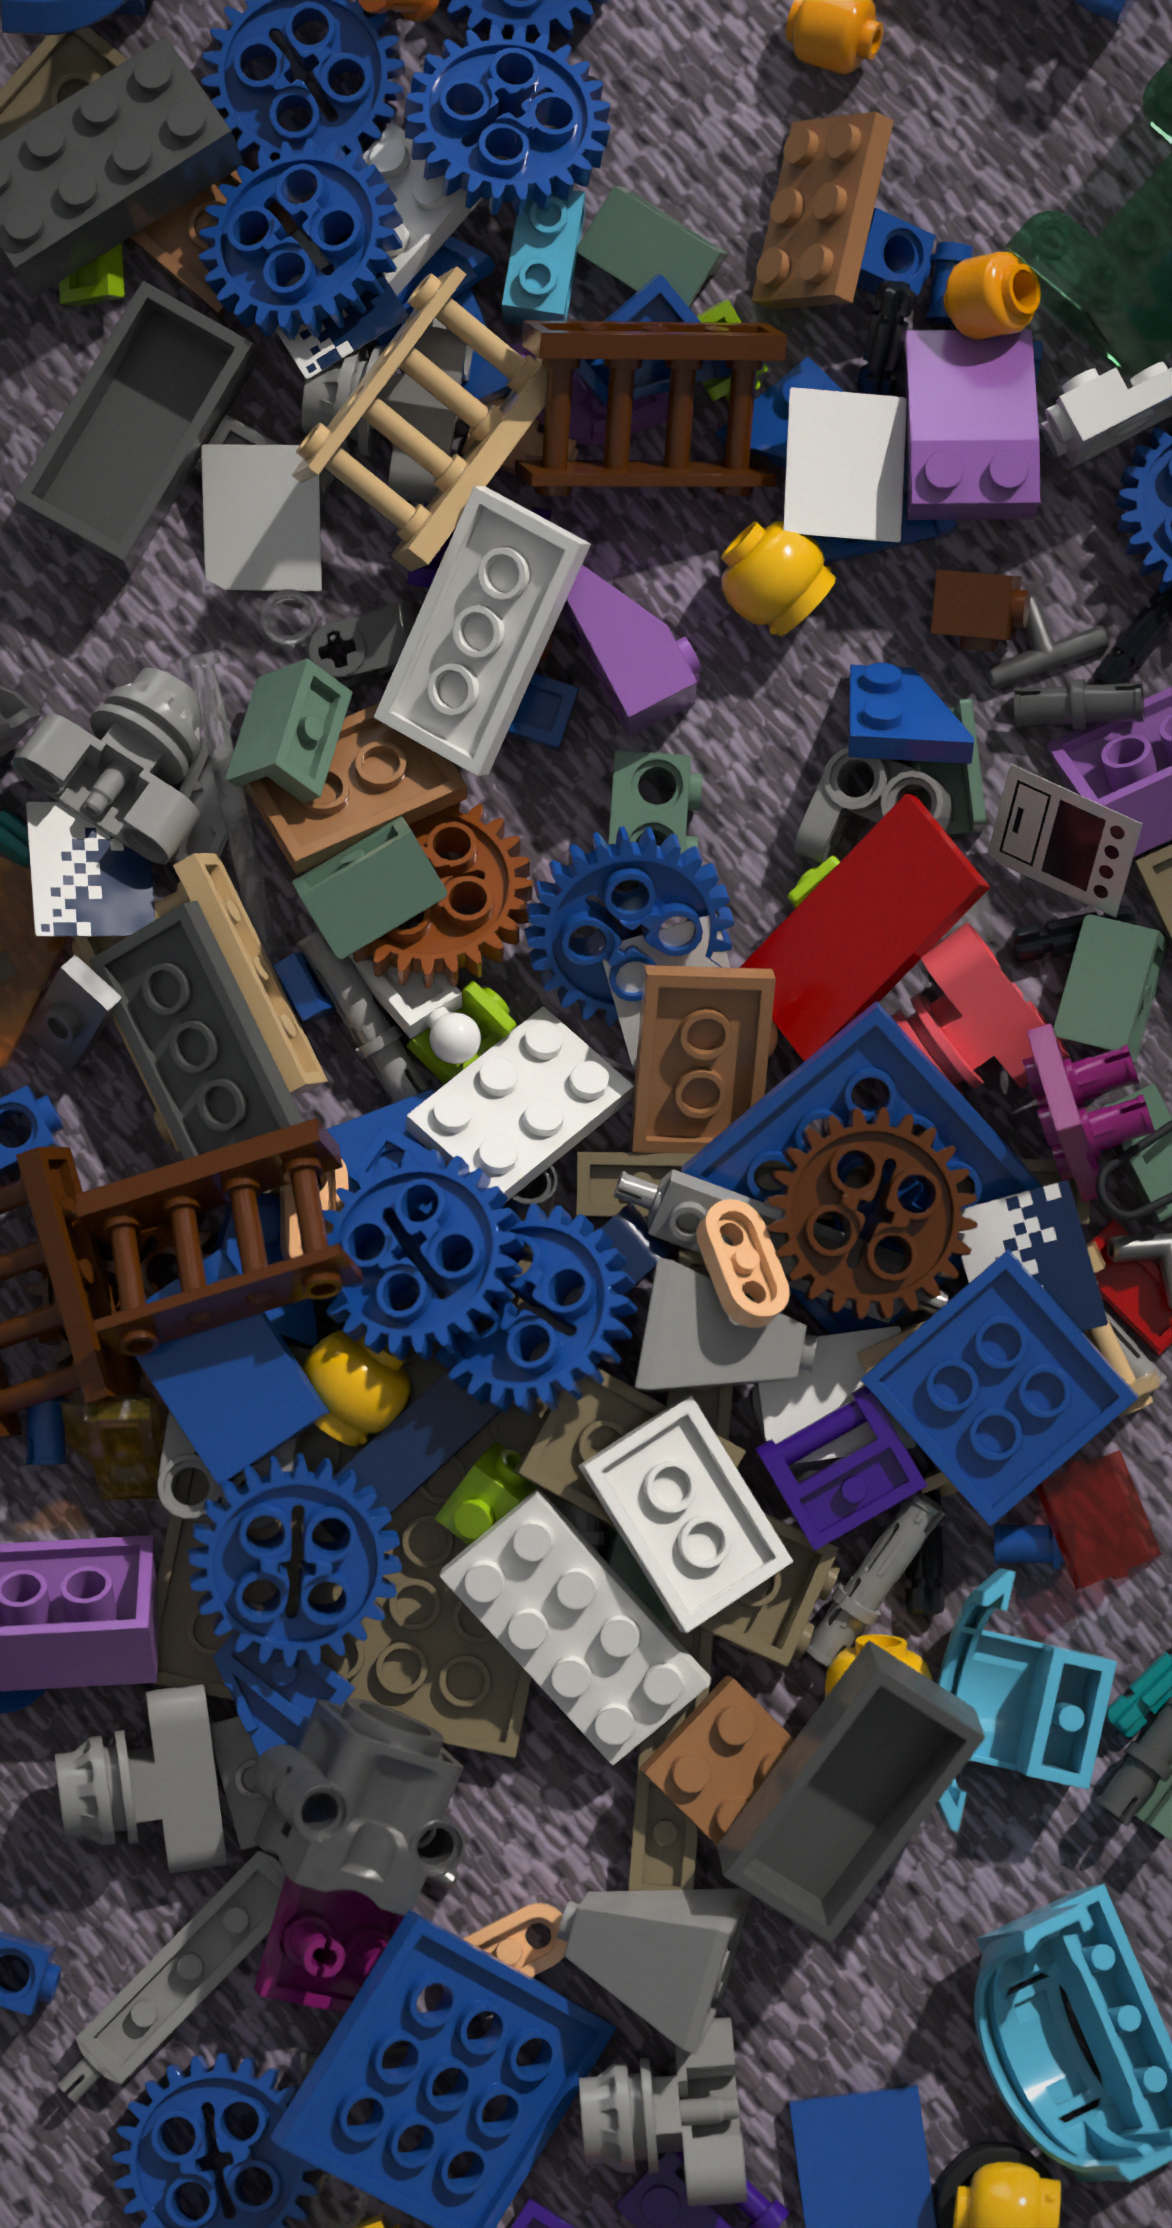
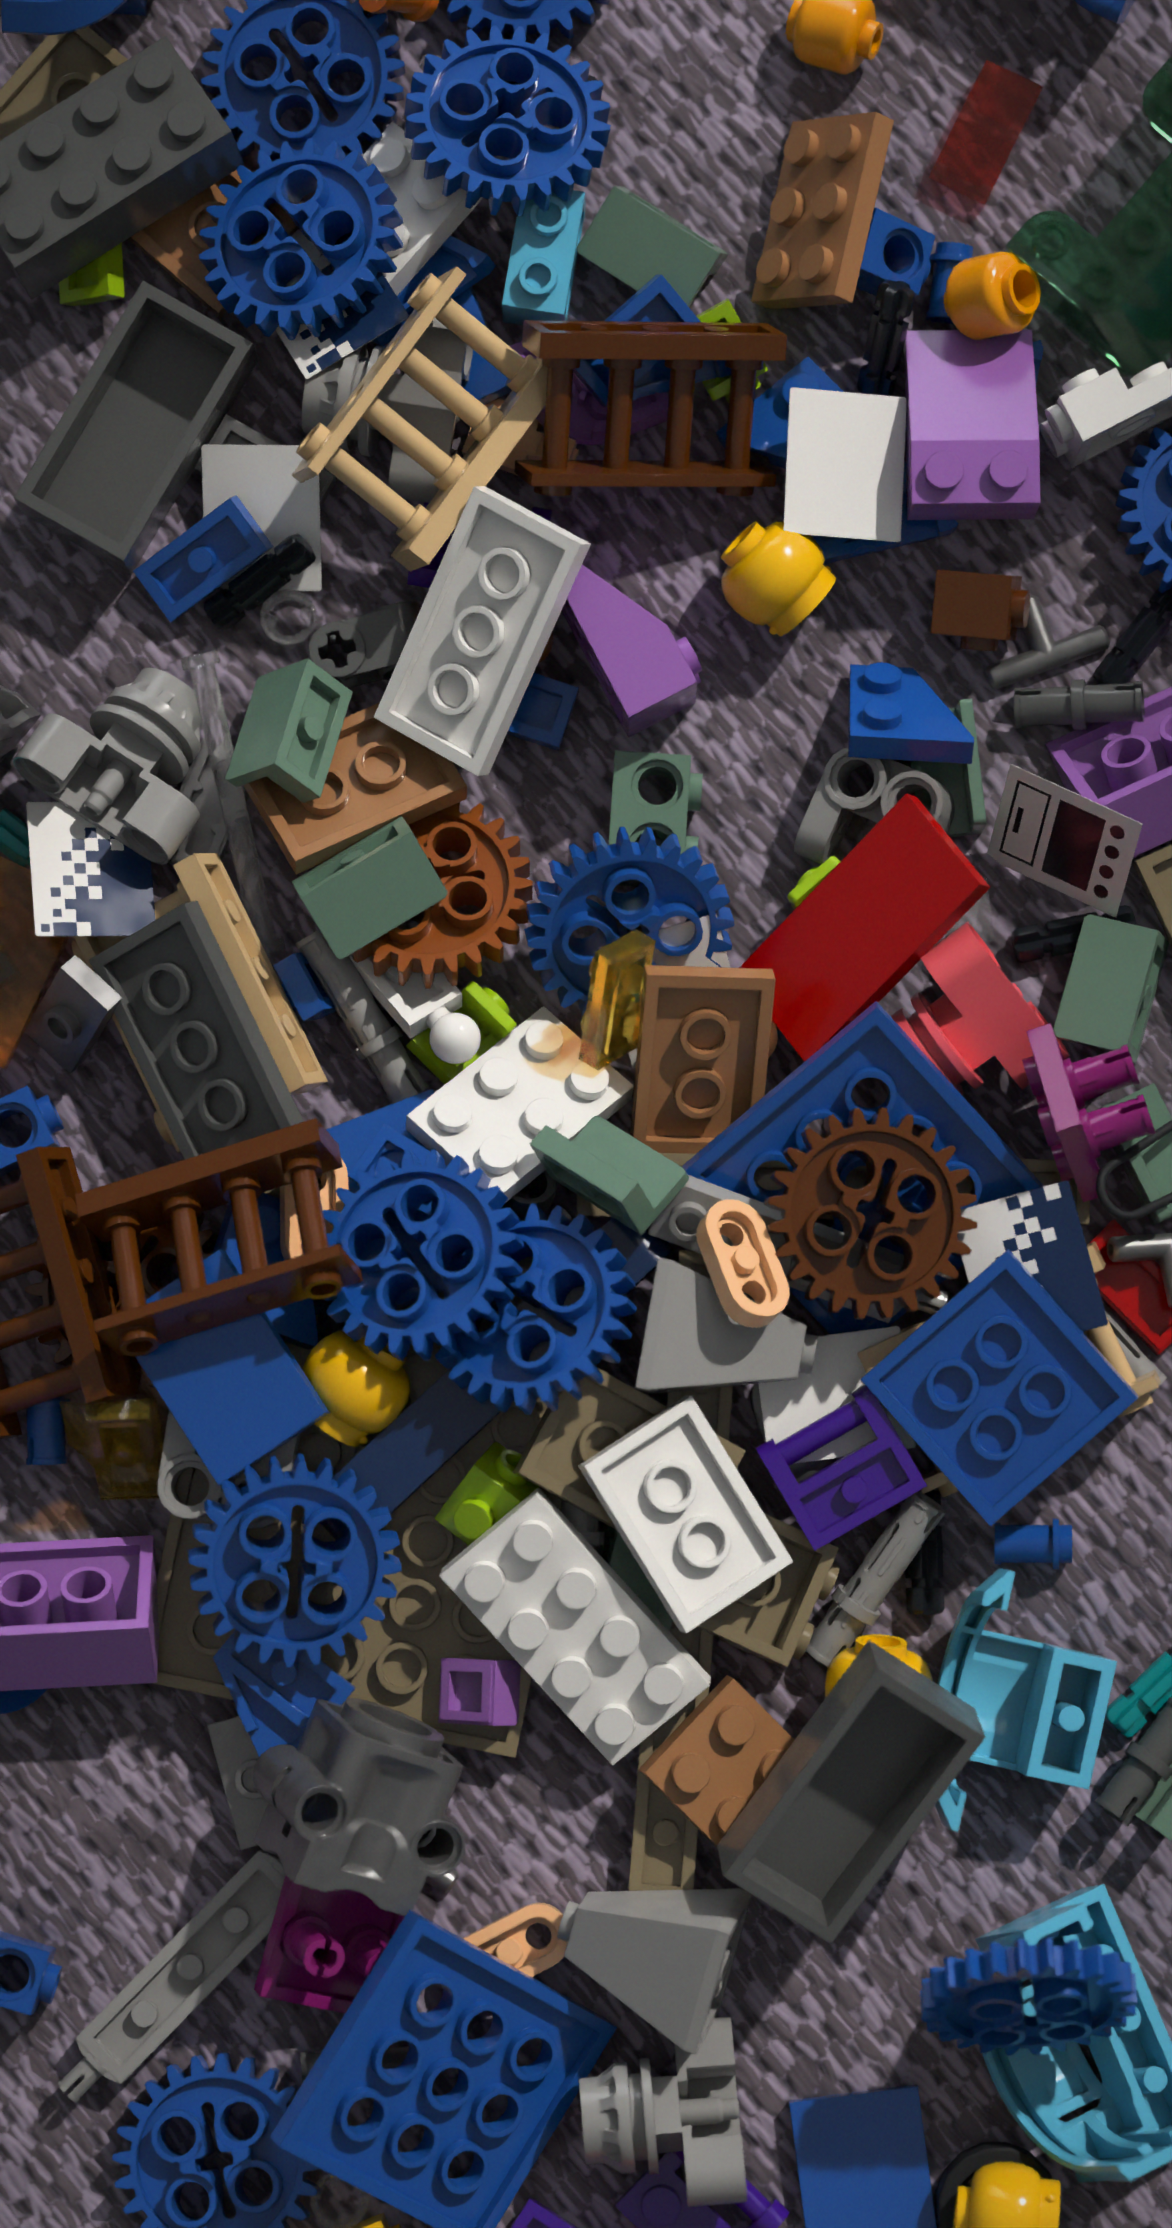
light grey beam [55,1683,227,1874] -> none
clear red piece [1036,1450,1162,1590] -> none
none -> blue plate [133,495,274,622]
none -> black axle [204,534,316,630]
none -> medium lavender slope [438,1658,521,1726]
none -> sand green panel [530,1116,689,1235]
none -> clear yellow plate [578,930,656,1070]
none -> blue gear [920,1937,1138,2055]
none -> clear red slope [929,60,1044,205]

